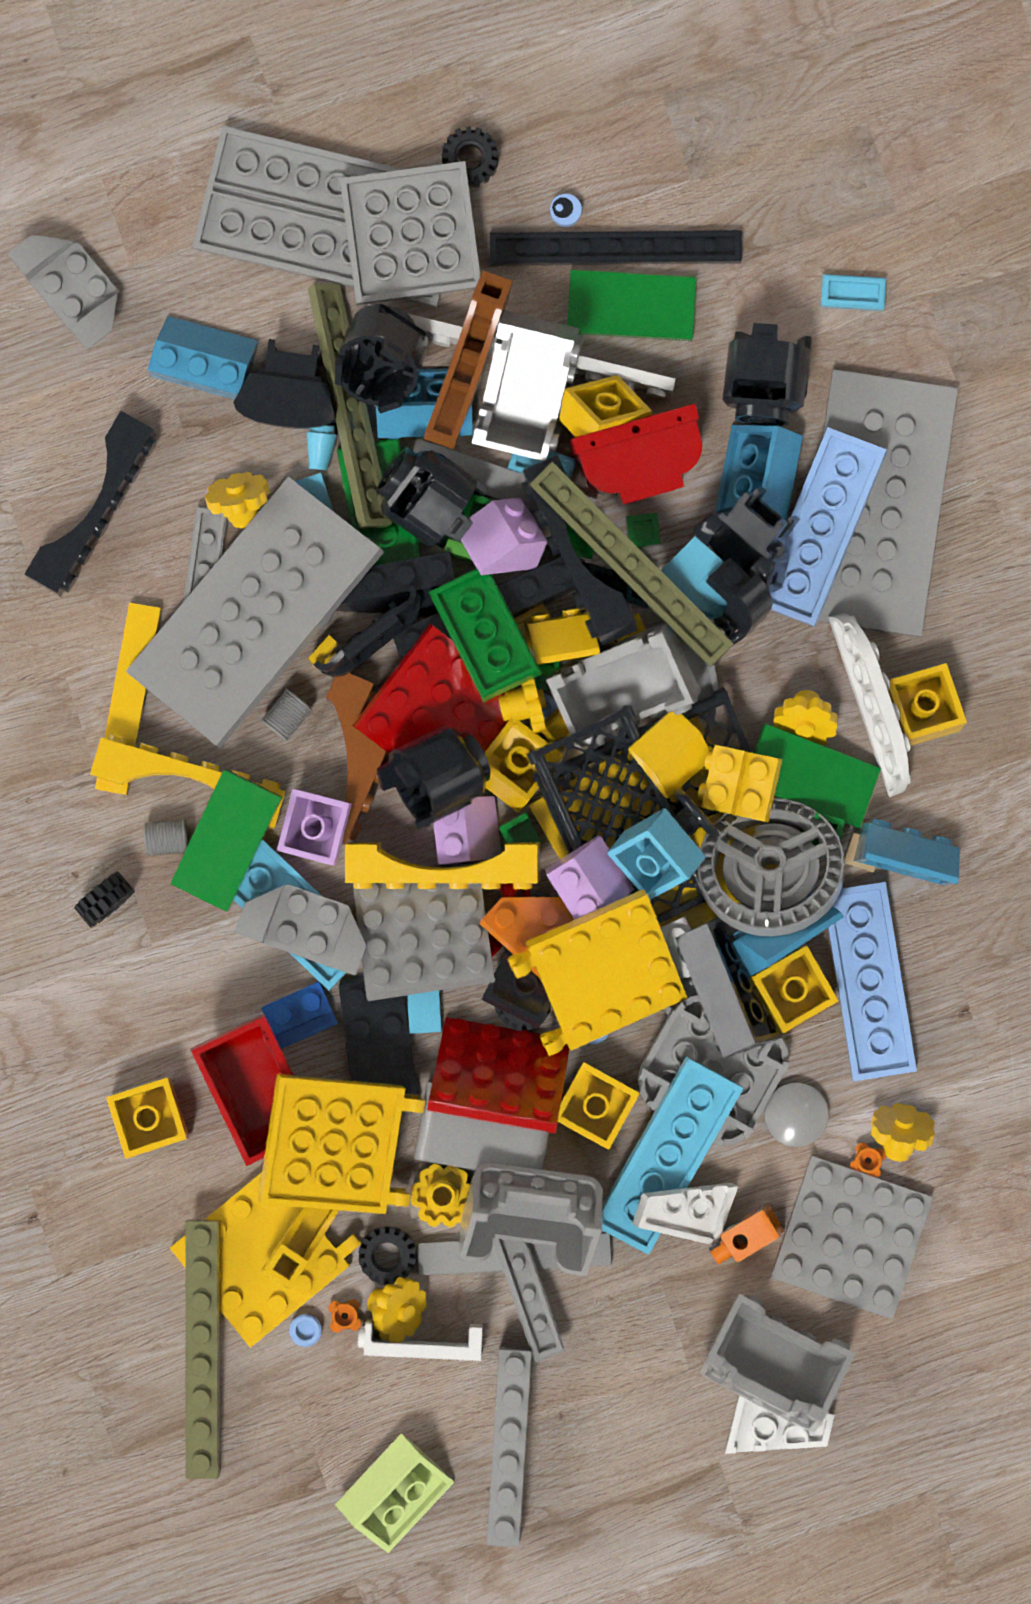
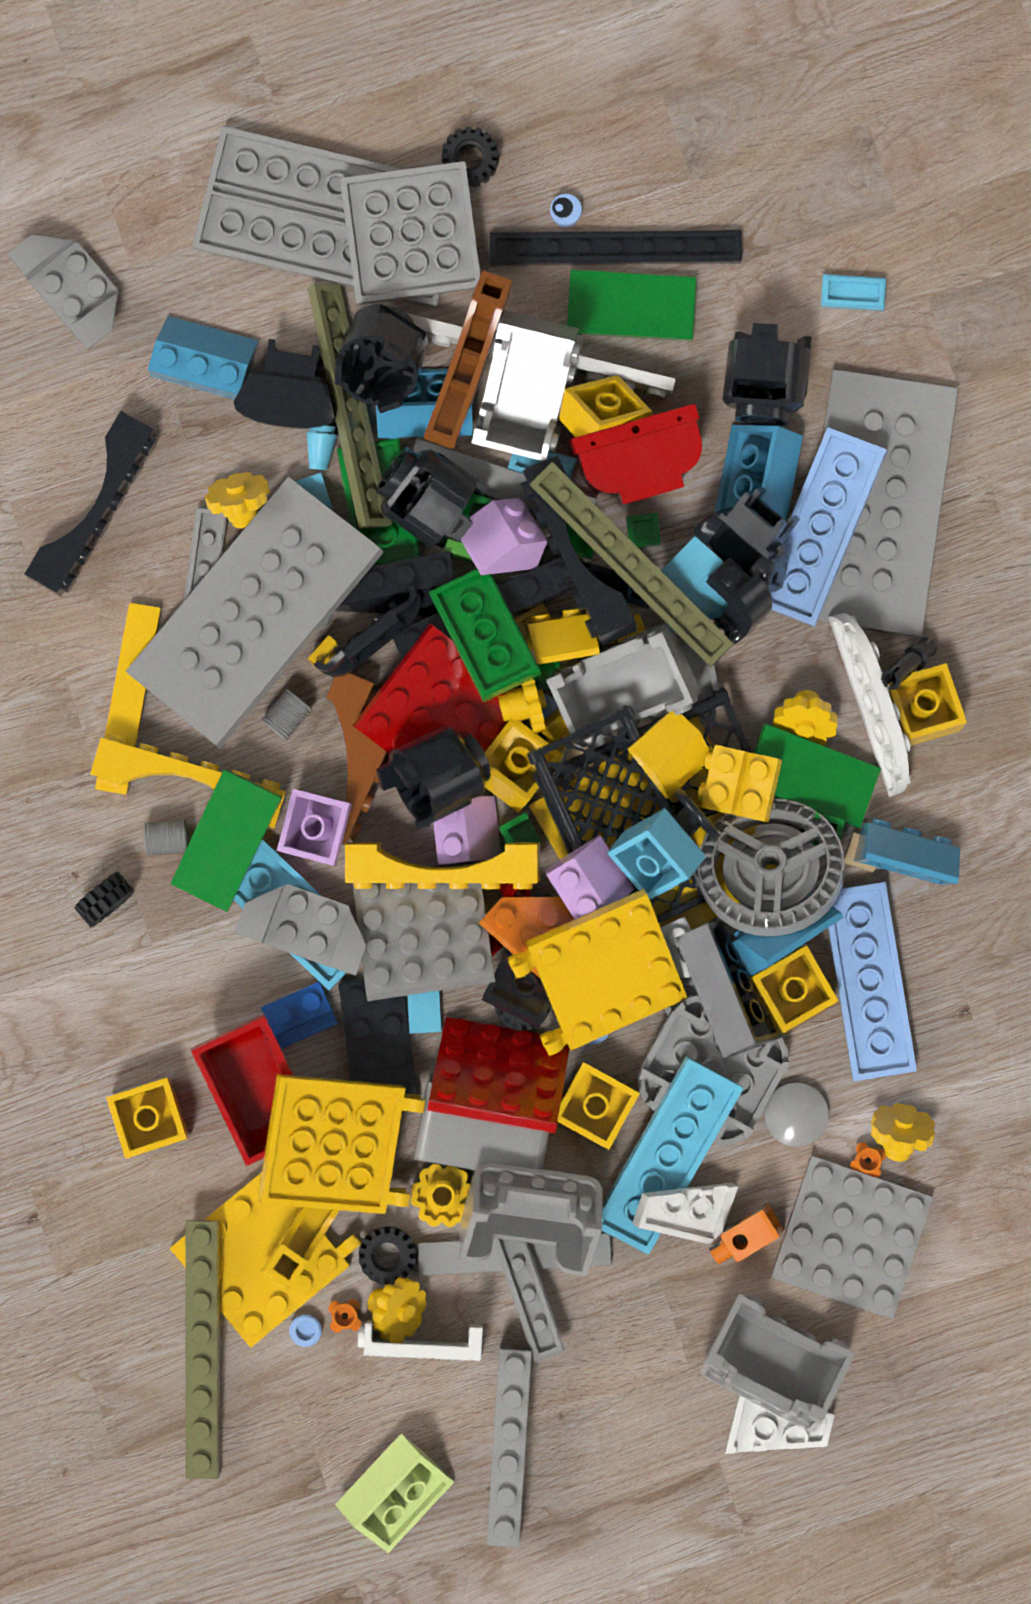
none -> black pin [881,637,937,690]

